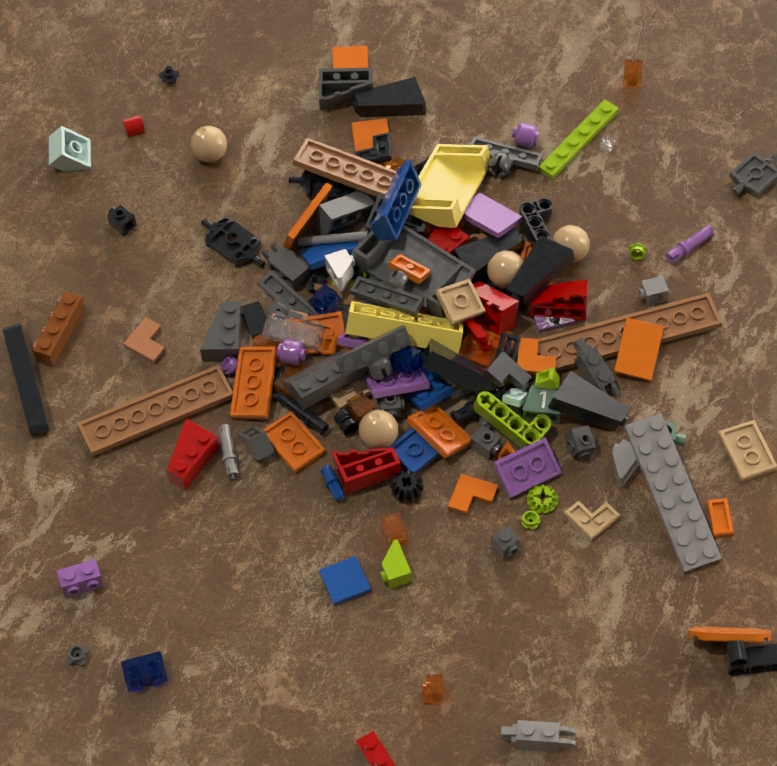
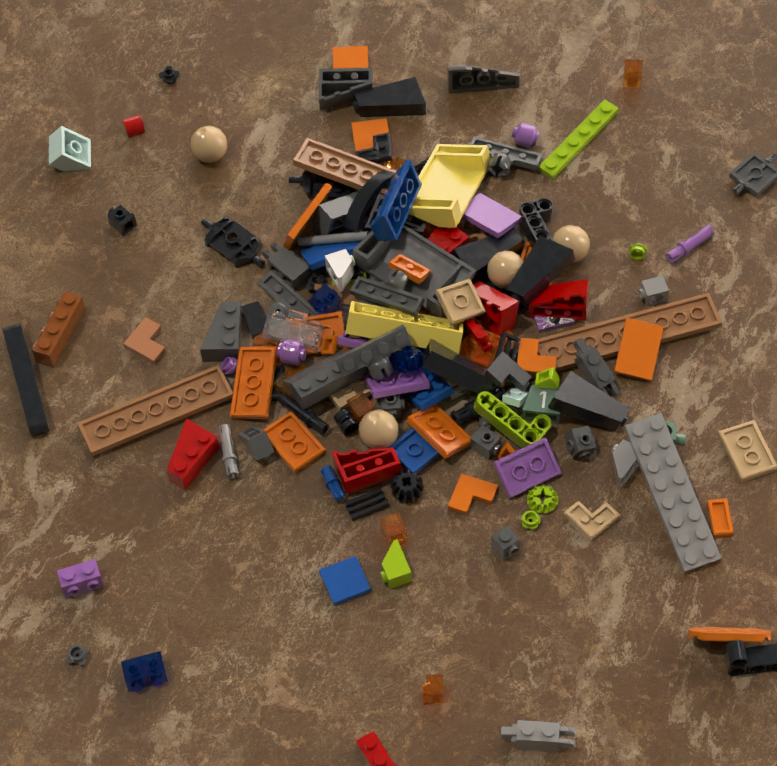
clear piece [599,133,615,152] -> none
none -> black slope [344,170,396,232]
none -> black tile [344,488,389,521]
none -> dark grey wedge [447,64,520,93]

